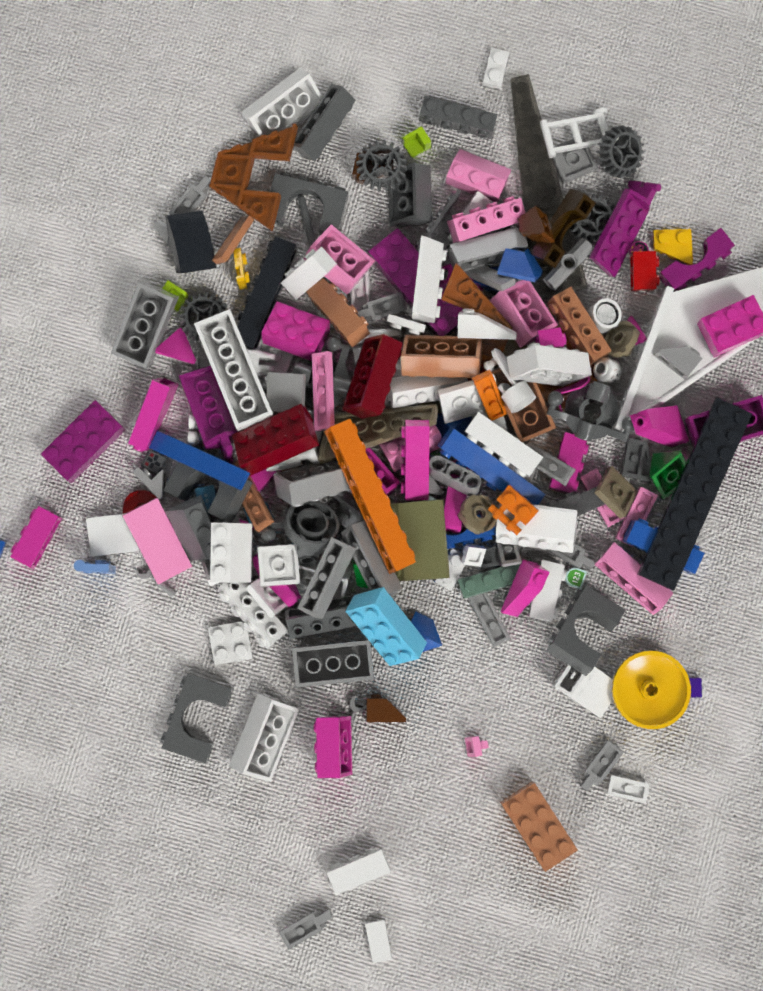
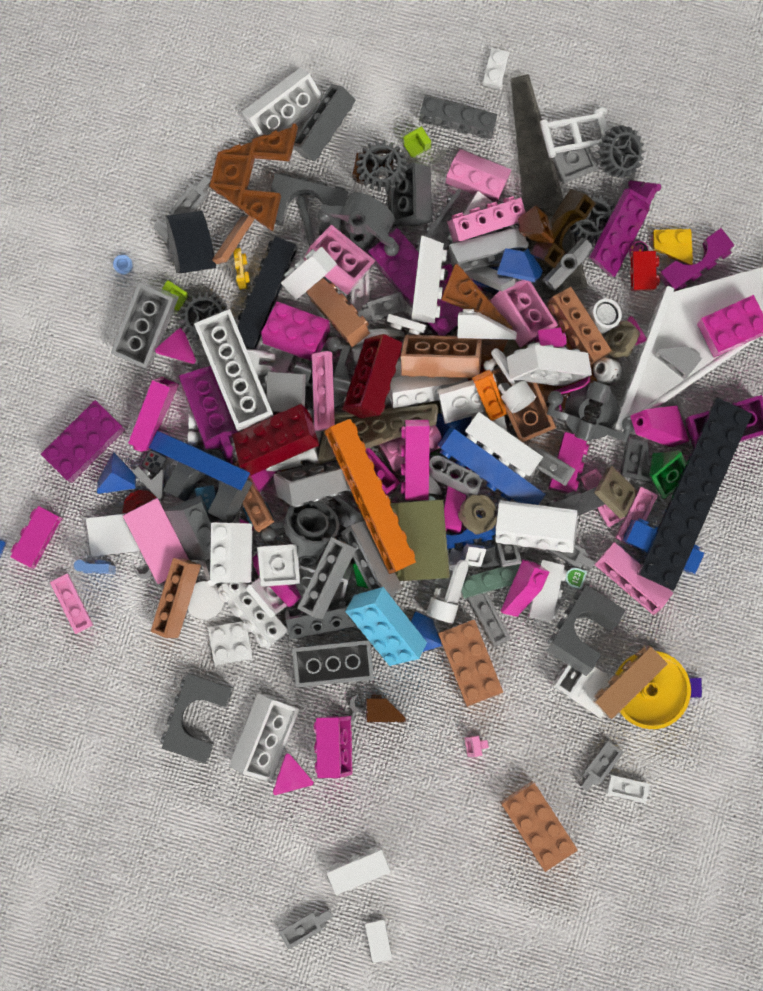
orange plate [488,485,539,535] -> none
none -> bright pink plate [50,574,94,634]
none -> blue slope [97,452,136,494]
none -> light blue tile [113,255,133,275]
none -> nougat brick [150,558,201,638]
none -> white tile [188,581,224,619]
none -> dark pink piece [272,753,314,795]
none -> dark grey piece [318,192,399,256]
none -> white piece [426,560,468,623]
none -> nougat brick [438,619,503,707]
none -> medium nougat brick [592,647,668,719]

